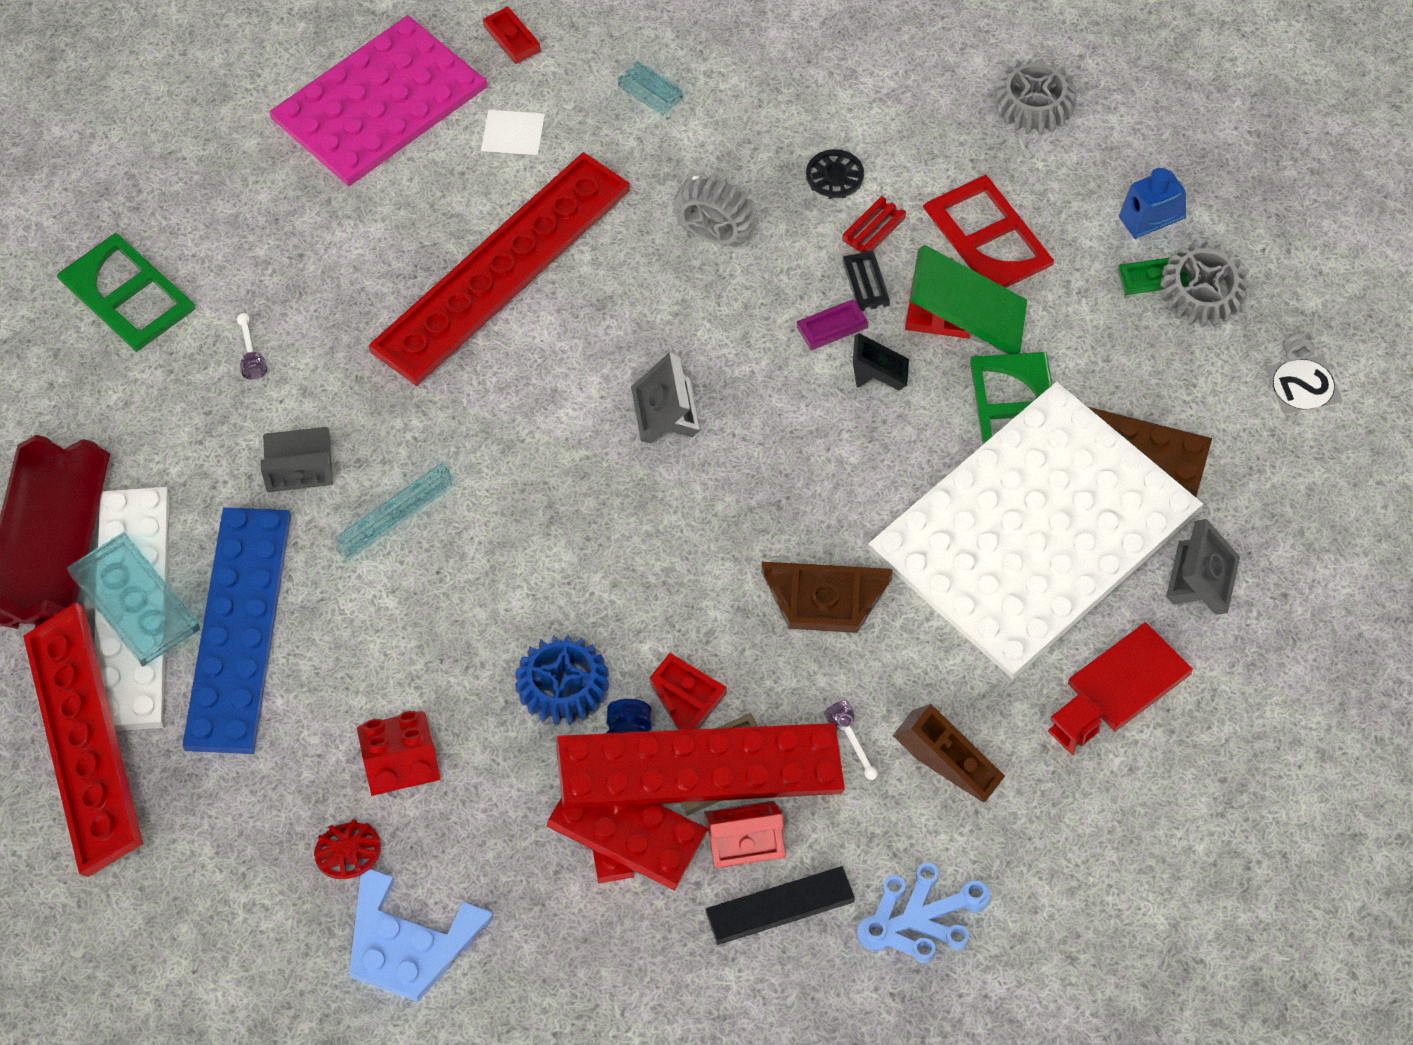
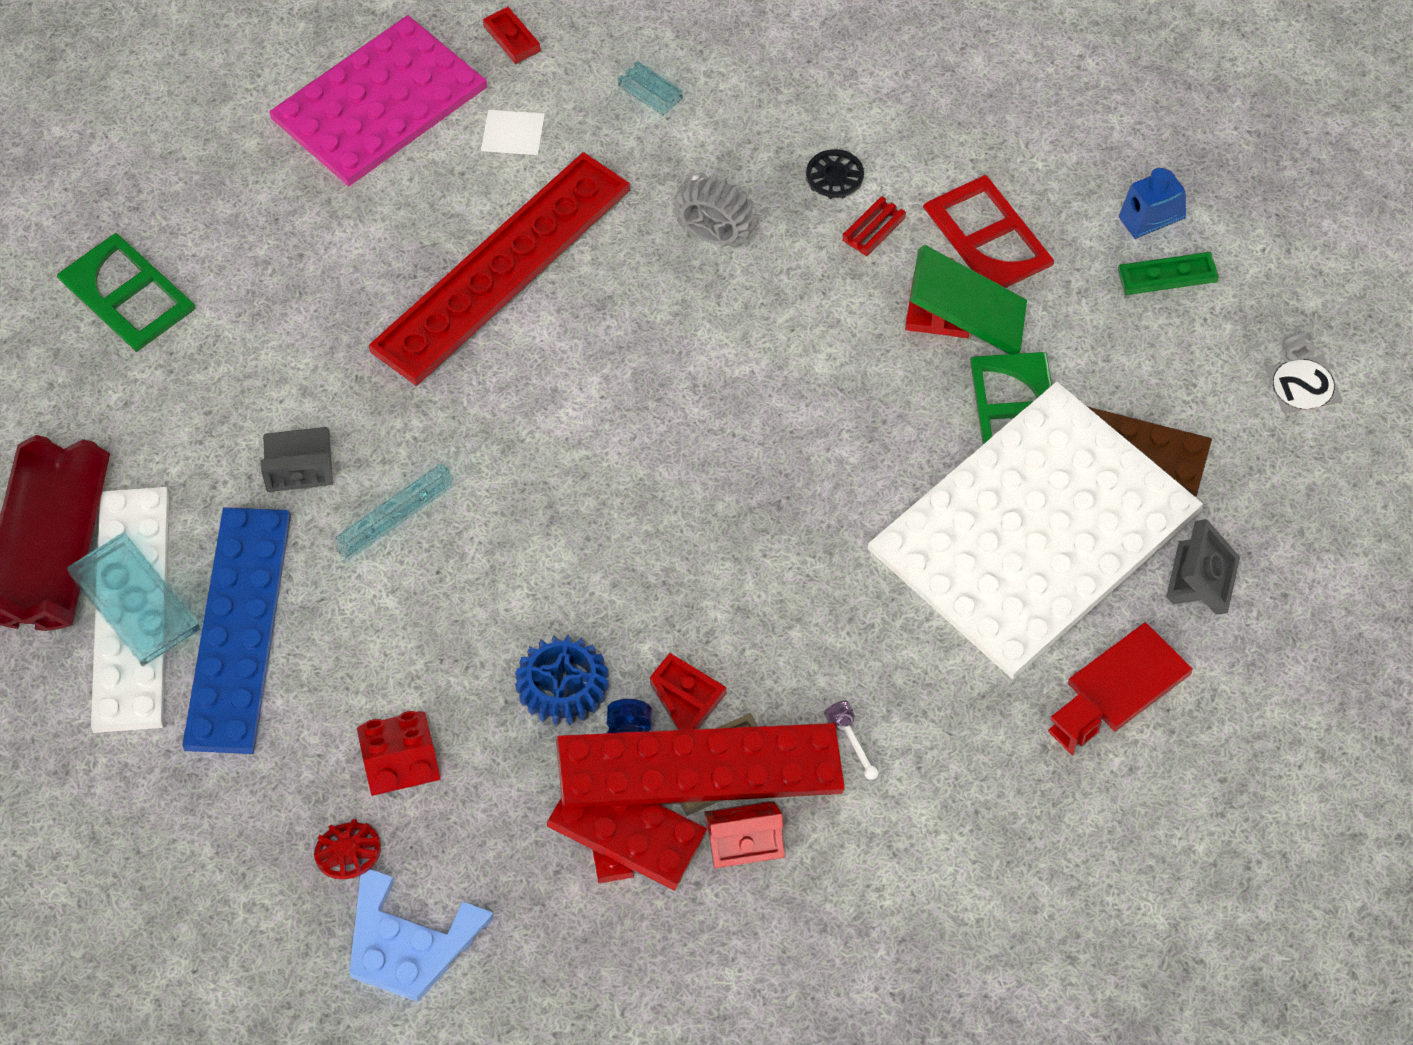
red plate [23,602,143,877] -> none
clear purple hinge [237,313,267,380] -> none
dark grey bracket [631,352,700,443] -> none
black tile [705,866,855,945] -> none
reddish brown wing [761,561,892,633] -> none
magenta tile [797,299,868,351] -> none
black tile [843,250,890,311] -> none
black slope [853,333,909,391] -> none
light blue plant [857,863,990,963] -> none
reddish brown slope [892,704,1005,802] -> none
light grey gear [994,59,1077,134] -> none
light grey gear [1160,241,1248,327] -> none

